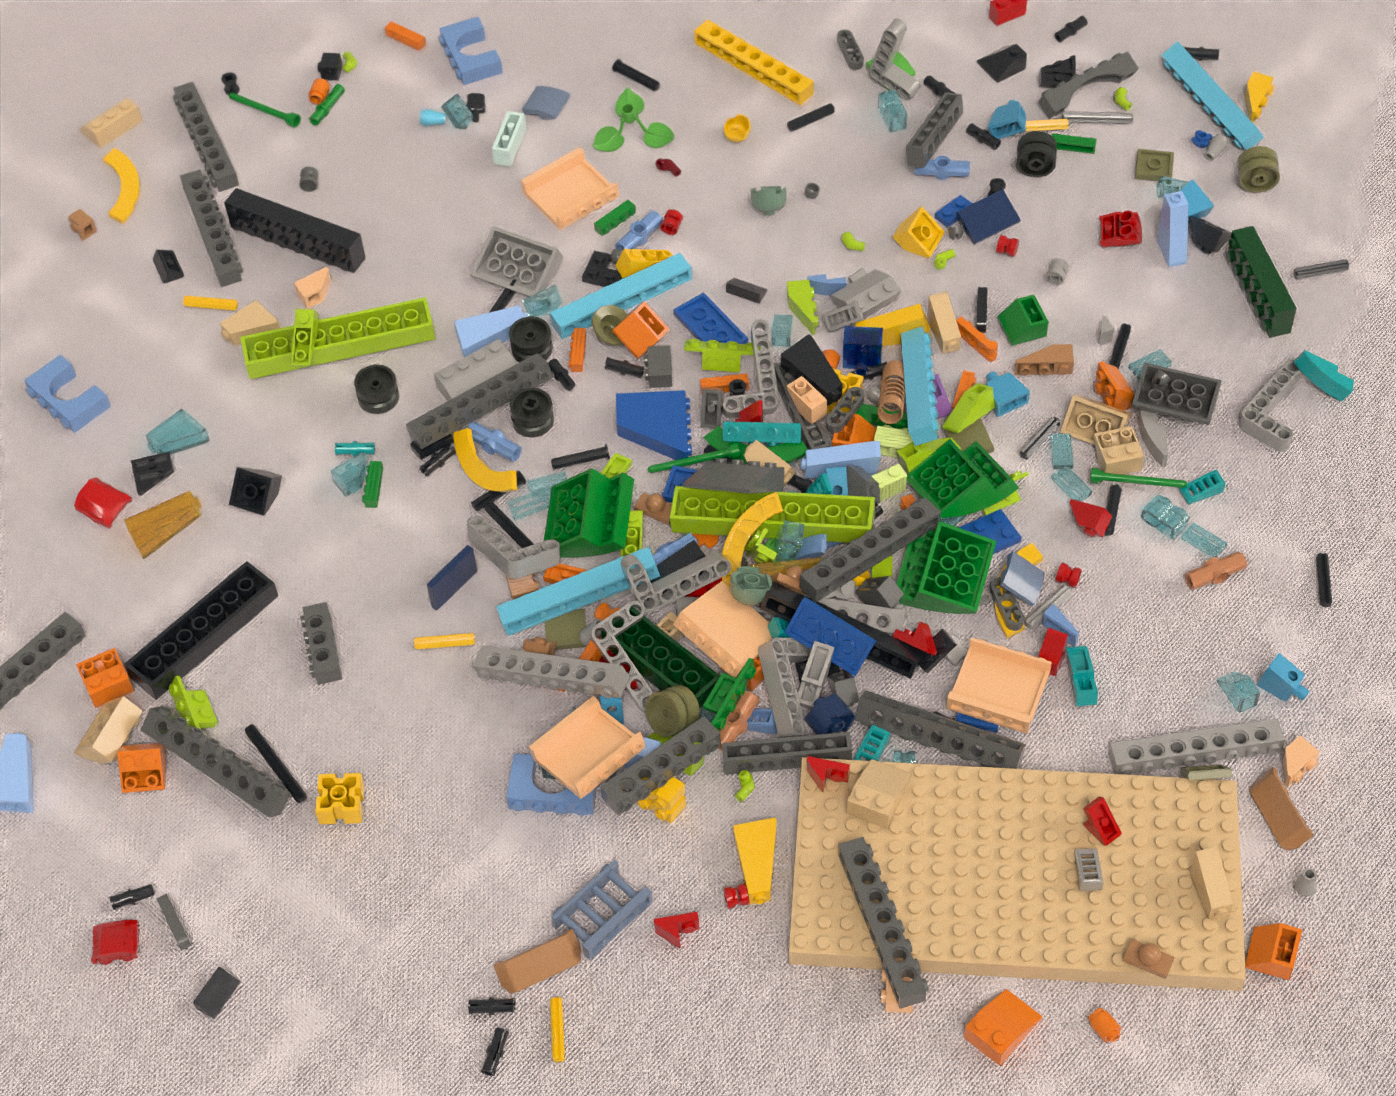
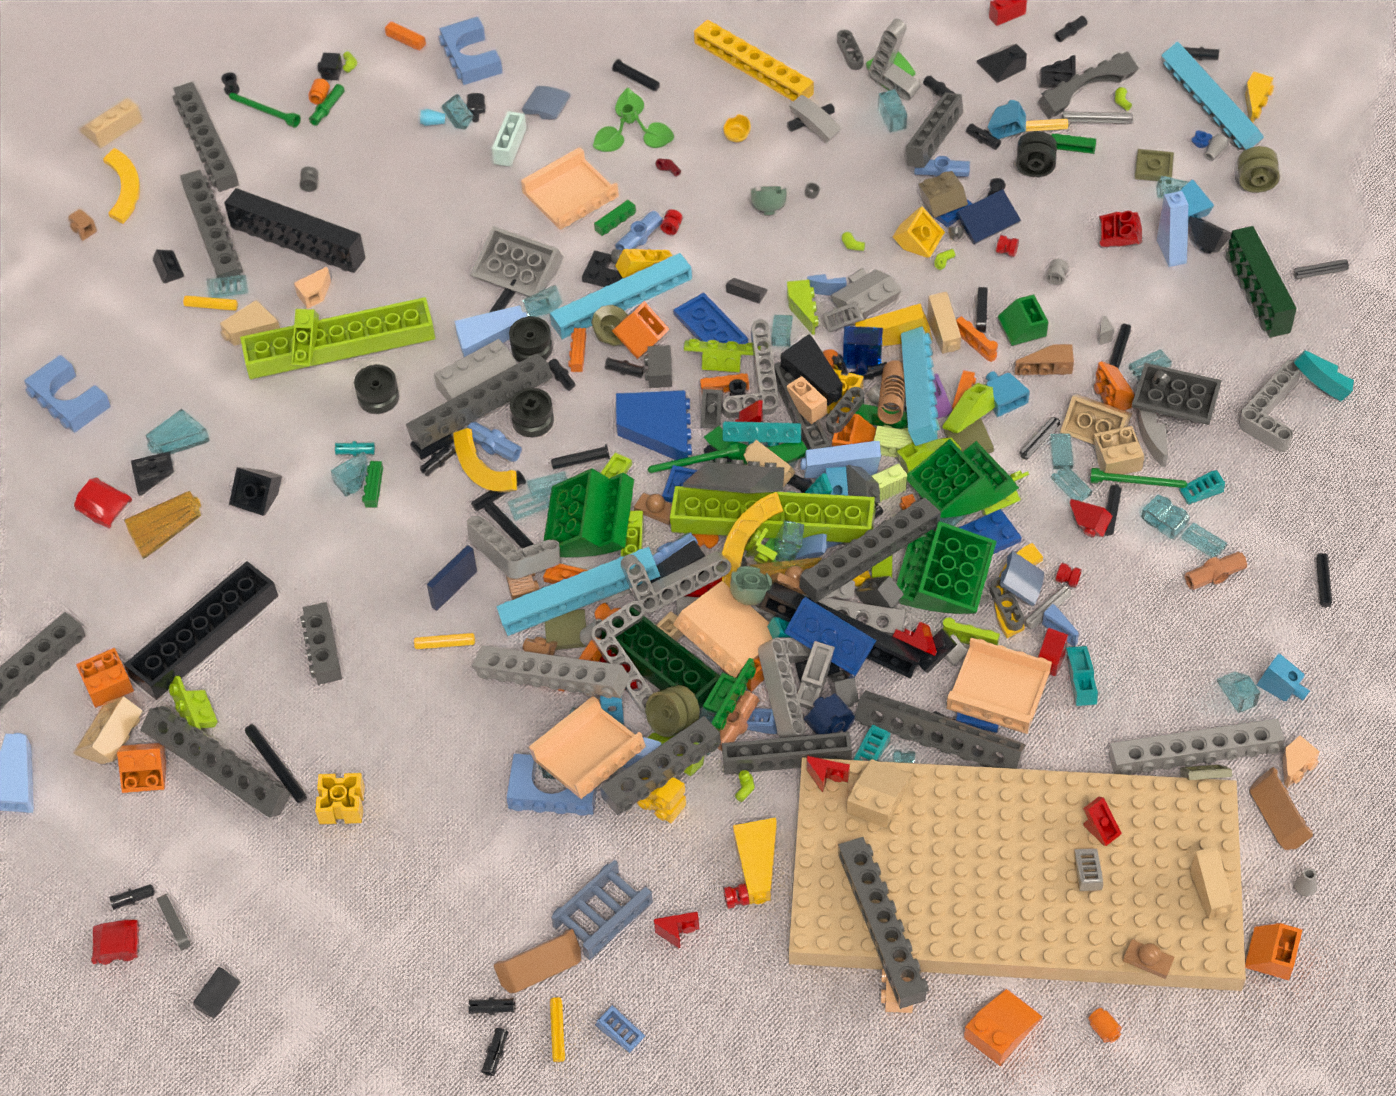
none -> clear light blue slope [206,275,248,298]
none -> medium blue slope [595,1005,645,1053]
none -> light grey slope [789,95,842,143]
none -> black axle [832,354,848,375]
none -> dark tan brick [918,171,968,218]
none -> lime plate [943,617,1000,645]

